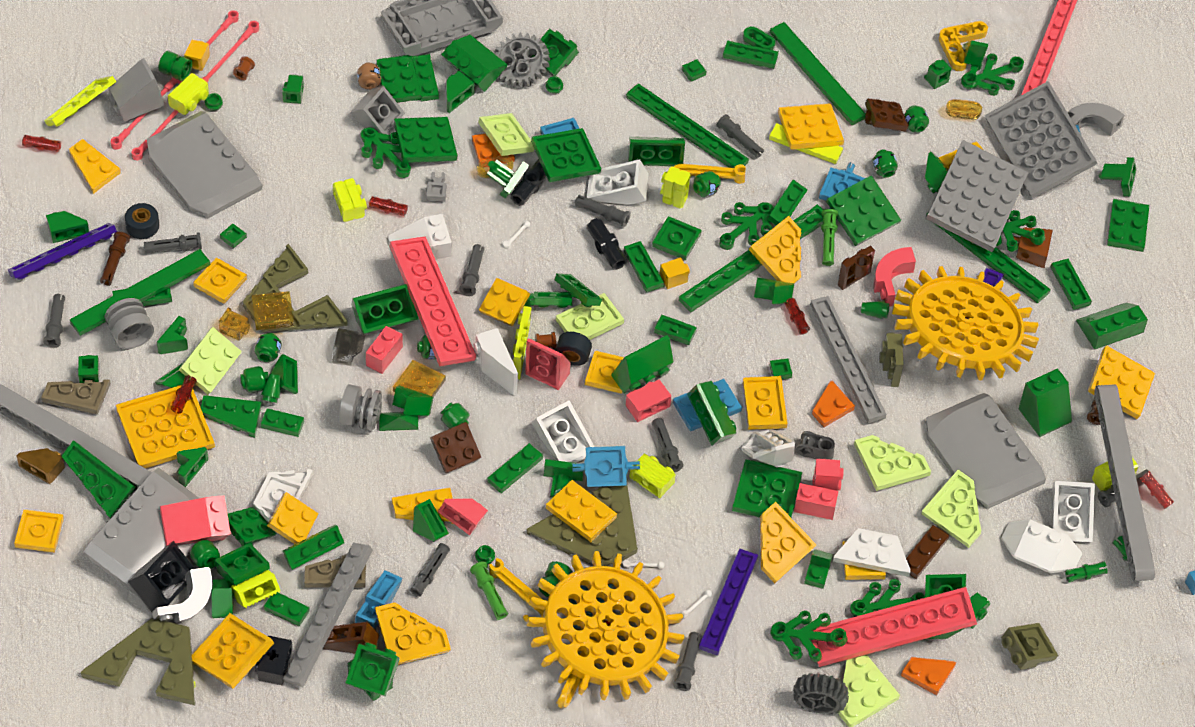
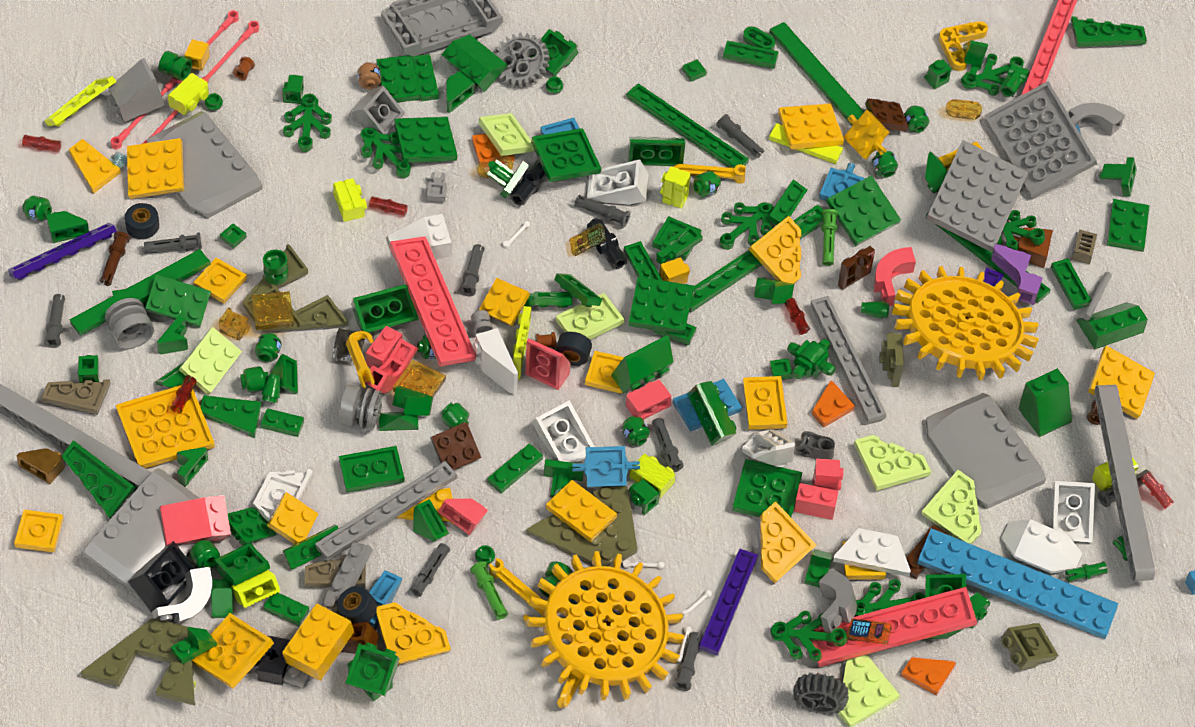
none -> green head [23,195,52,221]
none -> clear light blue plate [111,151,127,168]
none -> yellow plate [127,138,184,199]
none -> green plate [145,274,211,328]
none -> green slope [171,627,217,664]
none -> green wheel [263,249,288,285]
none -> yellow brick [282,603,354,681]
none -> green plant [283,93,332,152]
none -> light grey plate [315,461,457,561]
none -> black wheel [336,586,377,624]
none -> green plate [339,446,405,493]
none -> yellow piece [346,331,375,388]
none -> coral arch [365,338,418,393]
none -> light grey wheel [471,310,493,335]
none -> clear yellow tile [569,223,606,256]
none -> green head [621,416,650,446]
none -> green plate [628,277,694,335]
none -> green brick [628,479,660,515]
none -> green hinge [656,225,703,264]
none -> white hinge [677,626,692,663]
none -> green piece [787,339,835,379]
none -> light grey arch [819,569,857,633]
none -> yellow plate [844,110,890,160]
none -> tile [847,618,892,645]
none -> dark azure plate [917,528,1119,639]
none -> medium lavender arch [991,244,1043,305]
none -> green piece [1000,63,1030,97]
none -> green wing [1071,16,1147,47]
none -> dark tan slope [1072,230,1097,264]
none -> light grey bar [1083,272,1112,321]

